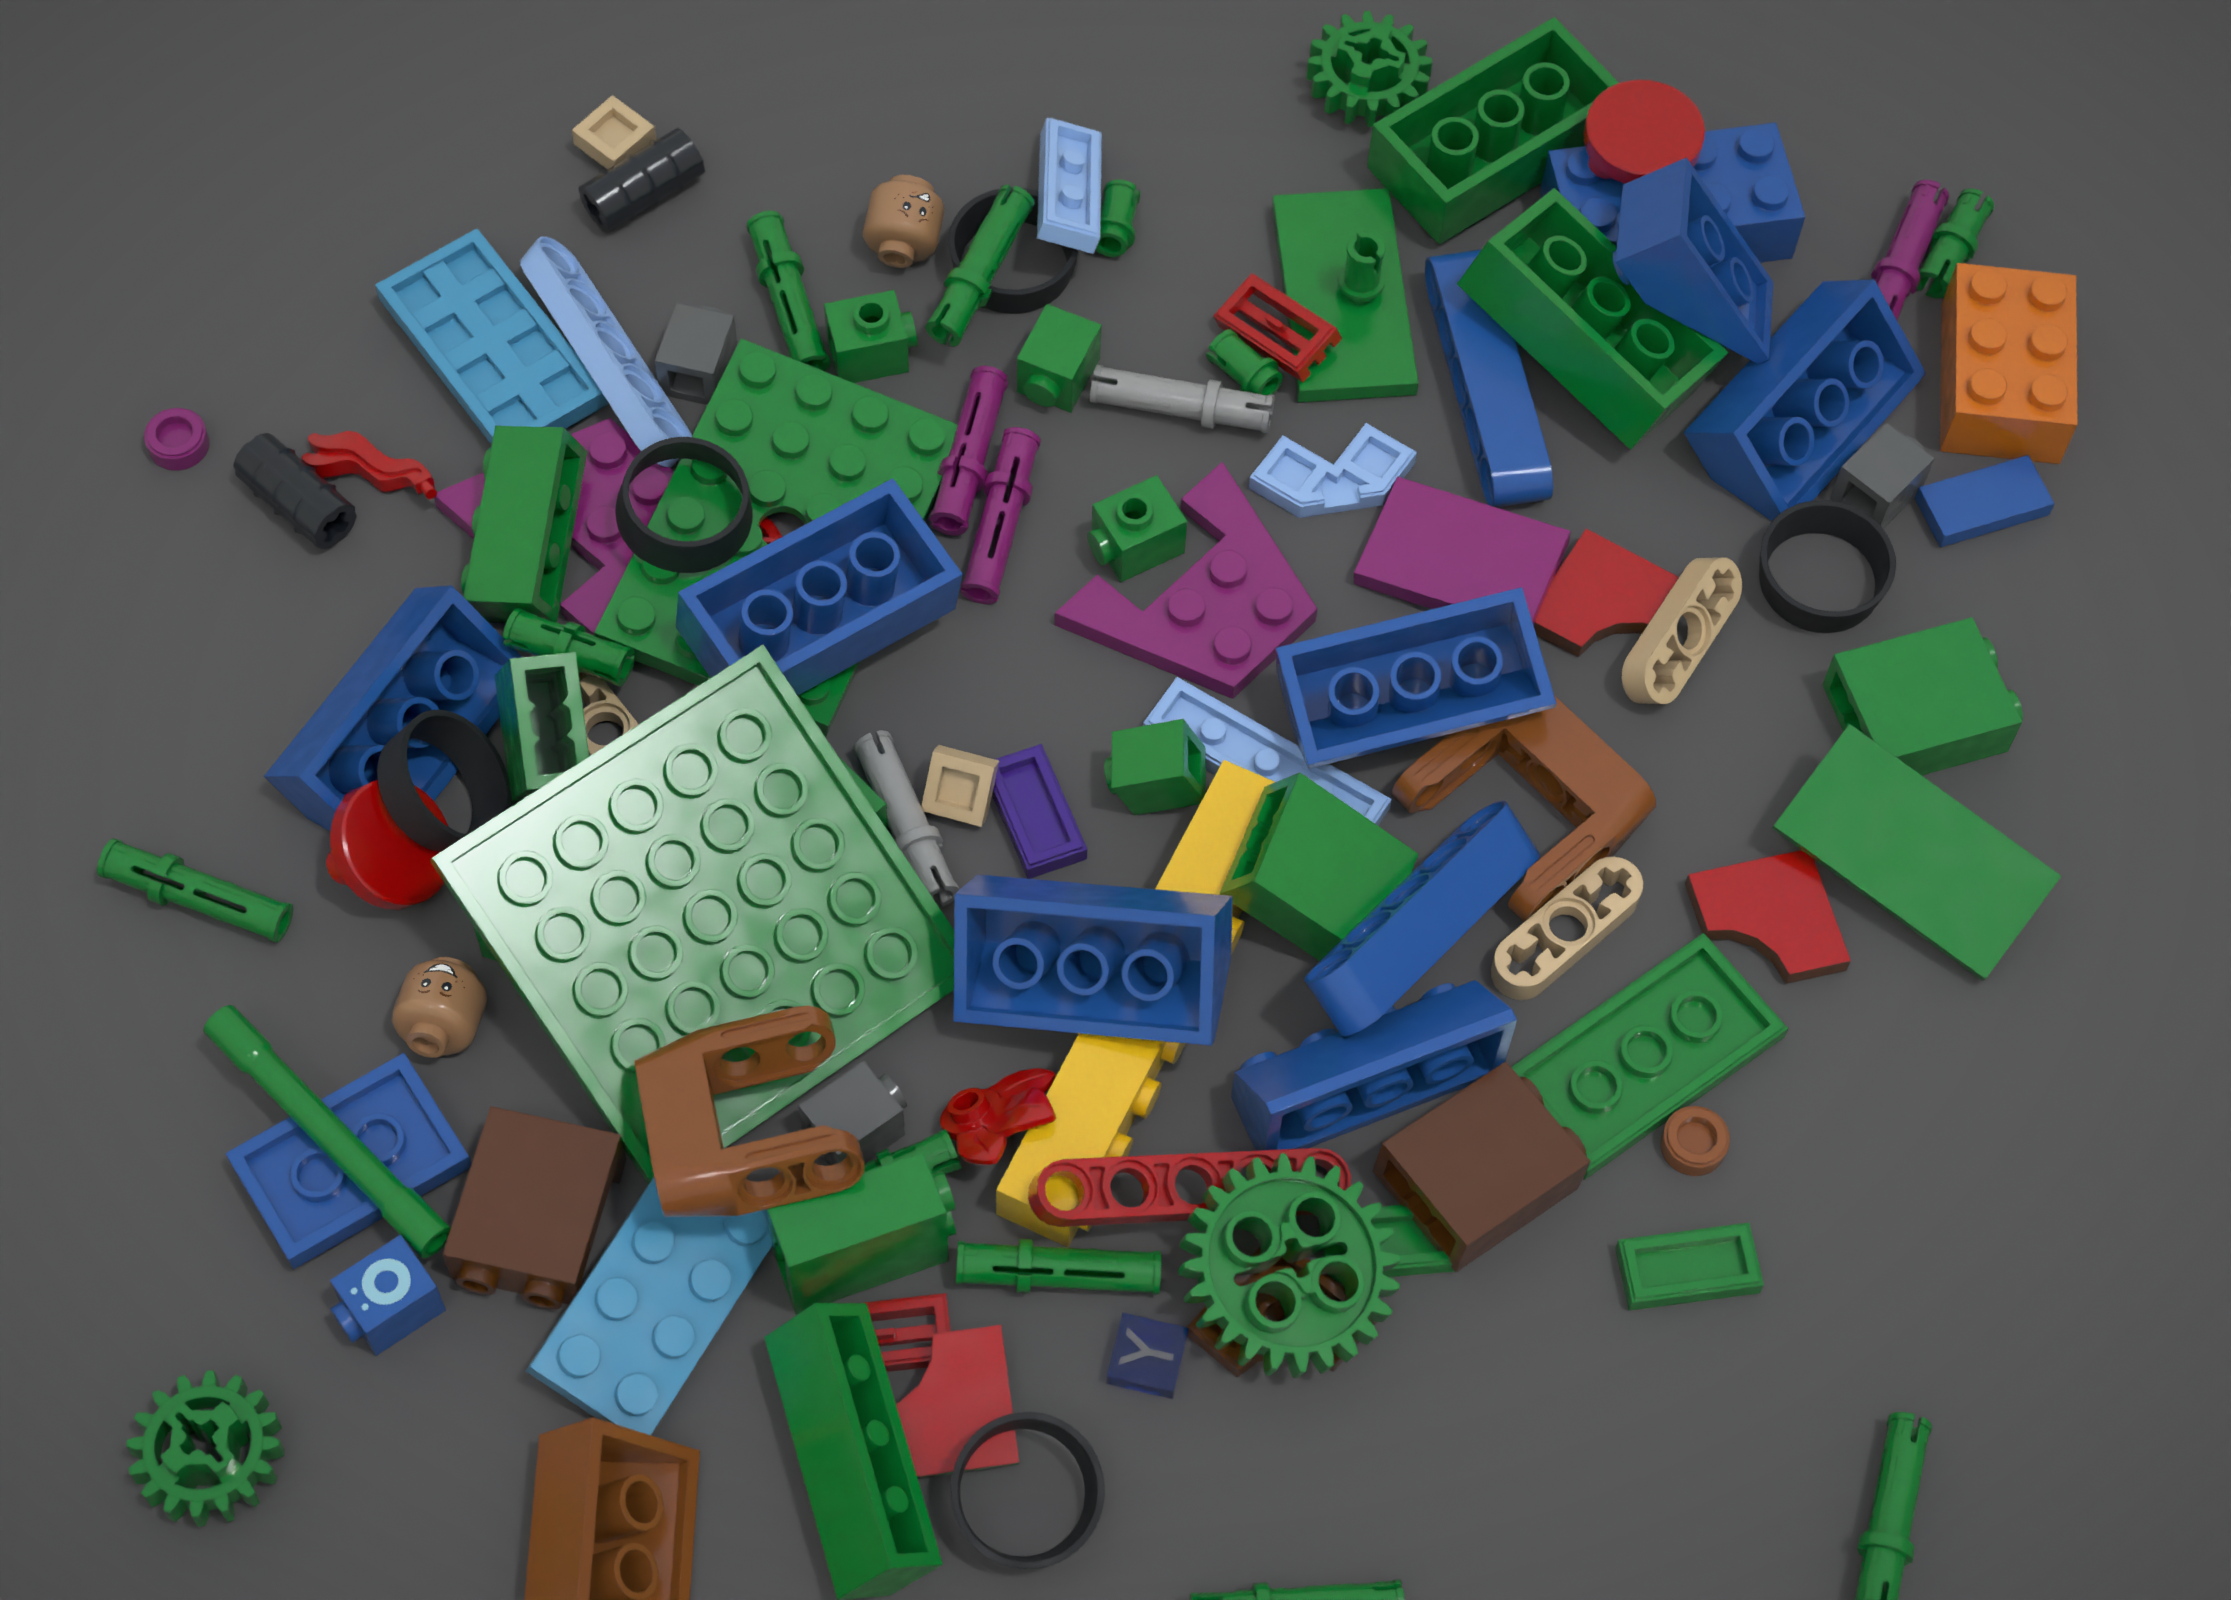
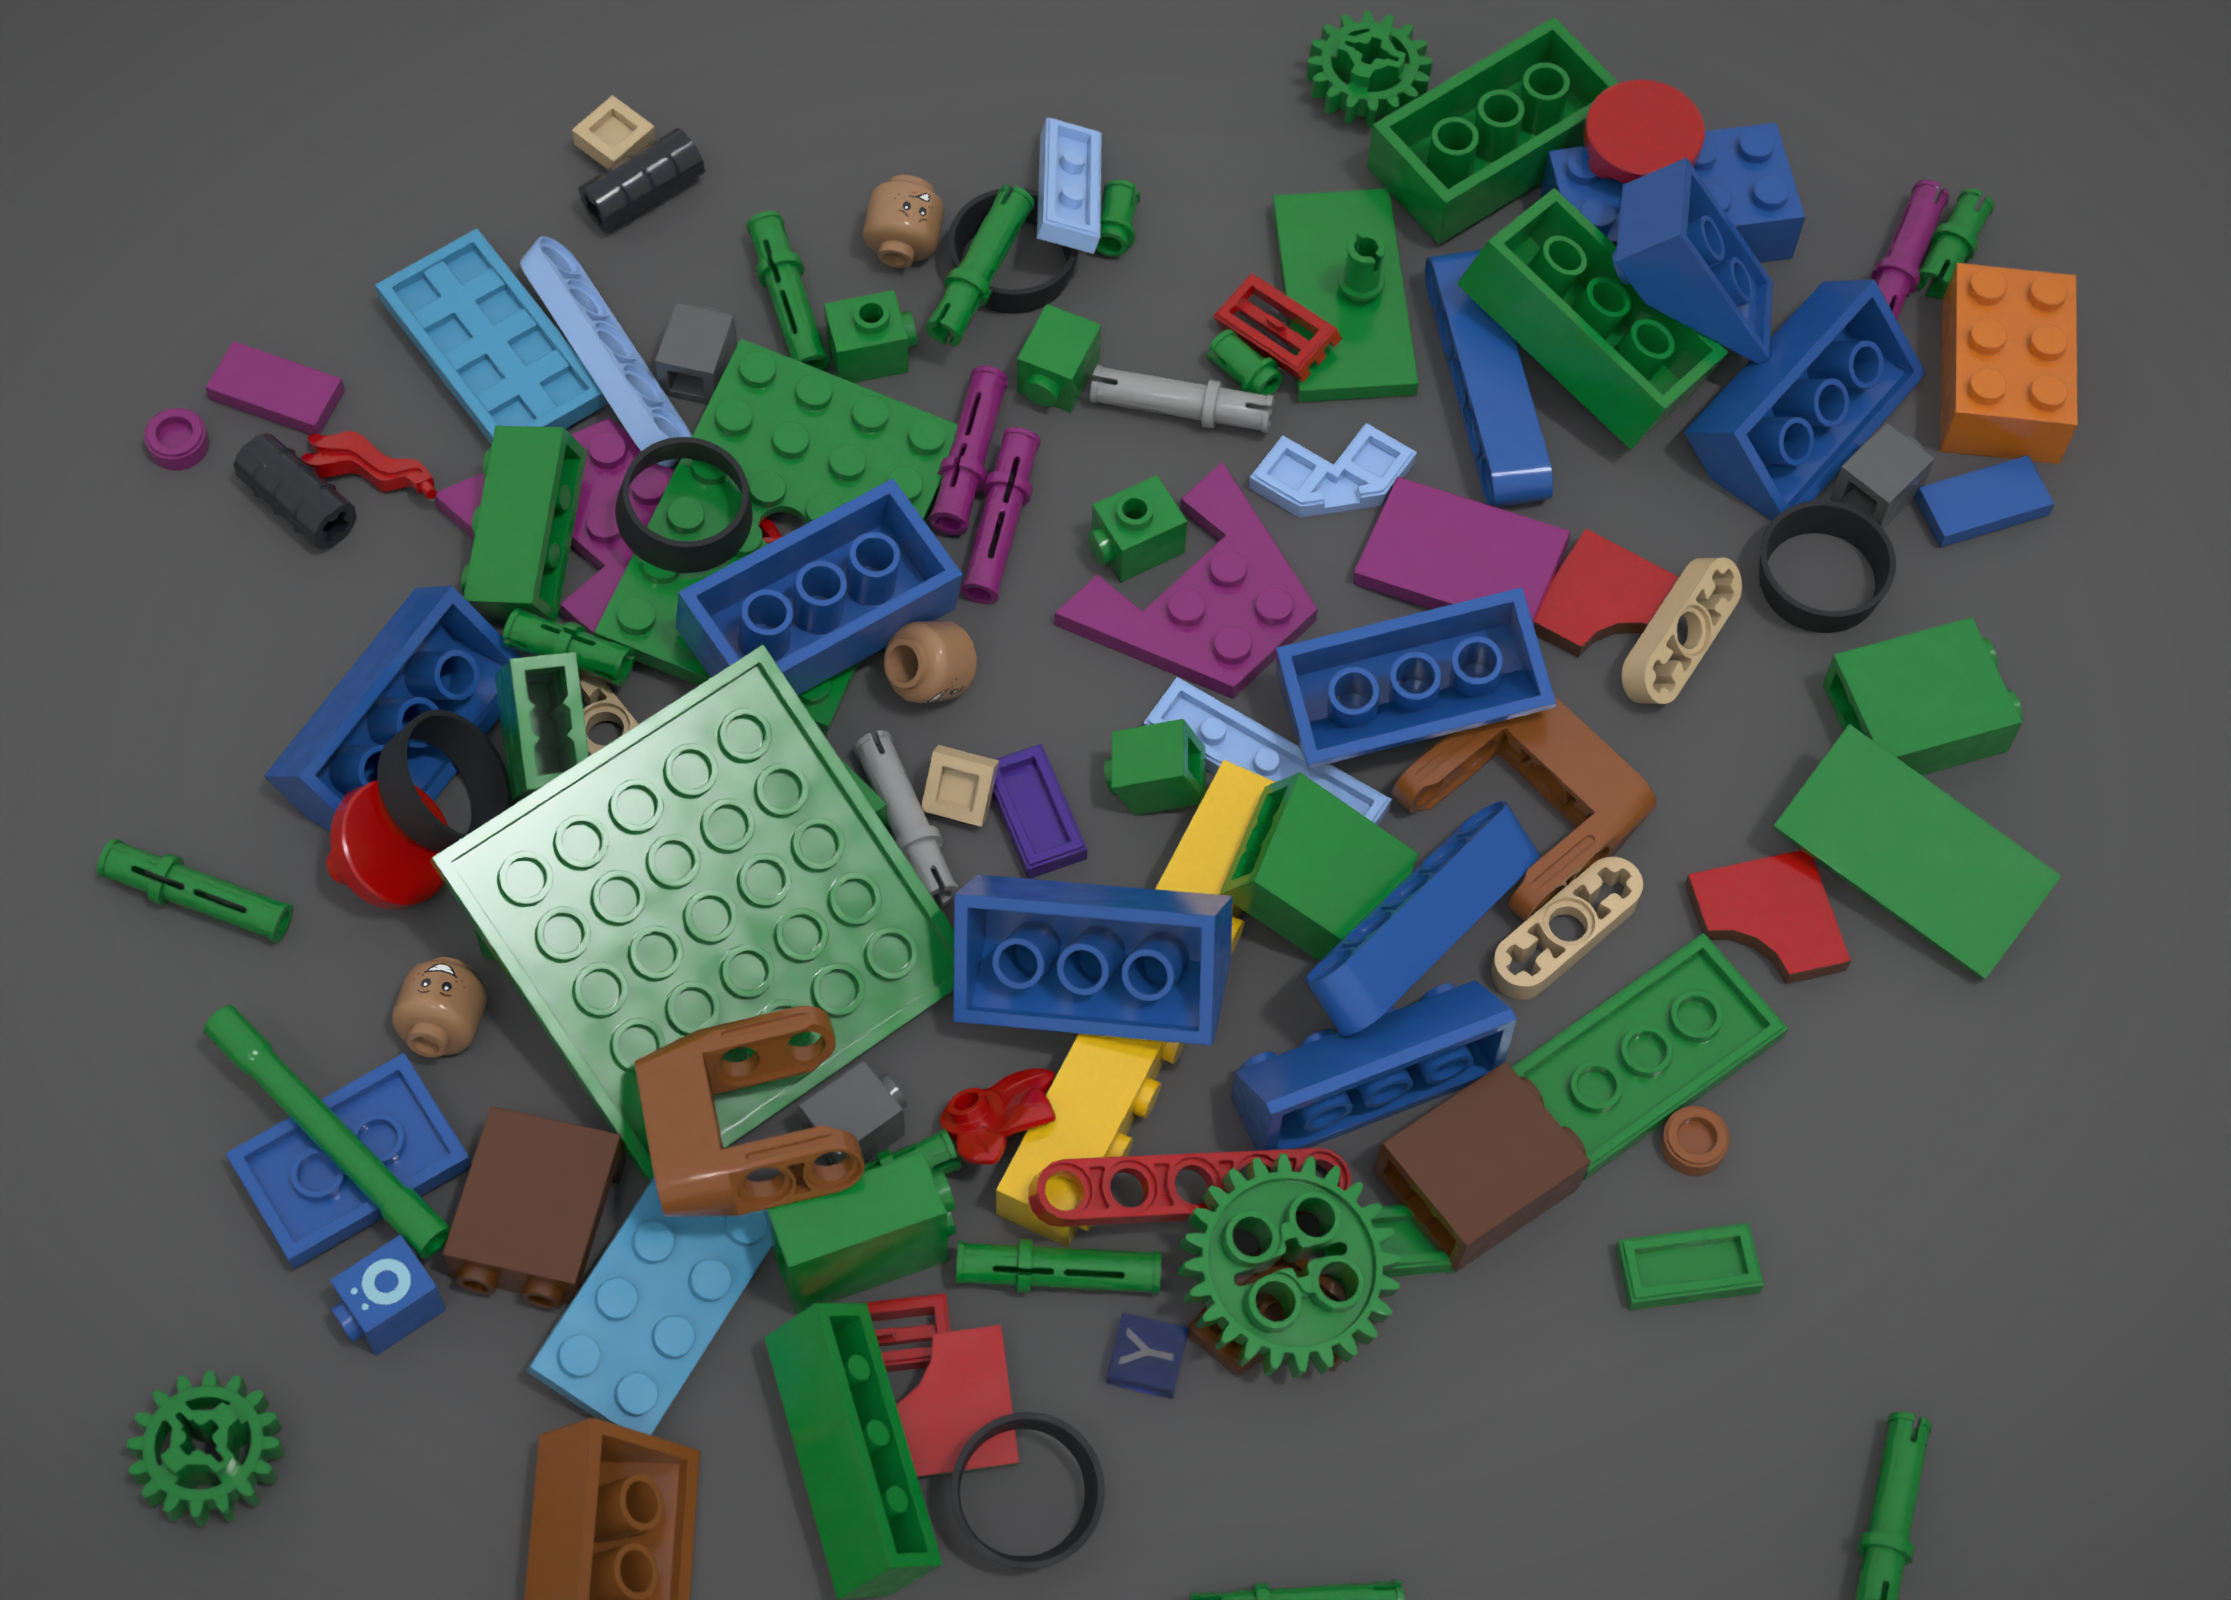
none -> magenta tile [205,341,345,435]
none -> medium nougat head [884,620,977,704]

